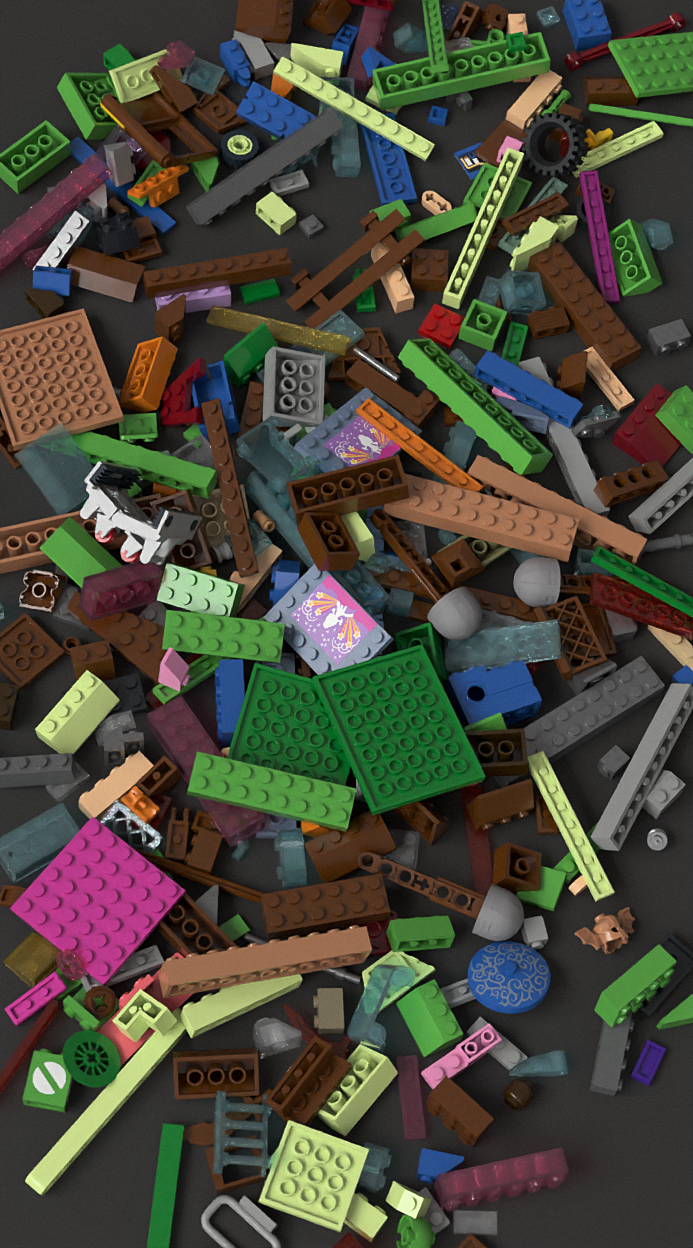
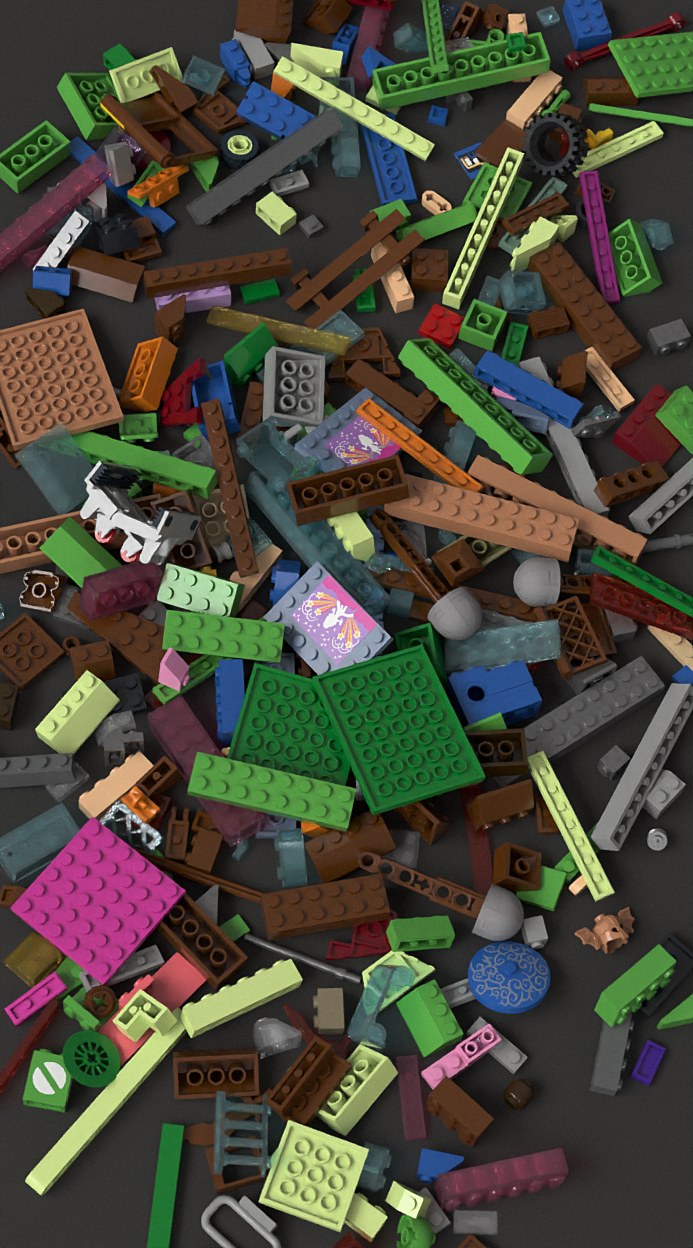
clear pink gear [55,949,84,981] -> none
medium nougat pin [108,197,130,215] -> none
clear pink slope [157,40,196,71] -> none
nougat brick [158,925,372,998] -> none
medium nougat pin [253,510,275,532] -> none
reddish brown brick [297,512,360,571] -> none
flat silver bar [353,347,400,383] -> none
bright pink brick [496,136,523,163] -> none
clear light blue piece [509,1051,568,1076] -> none

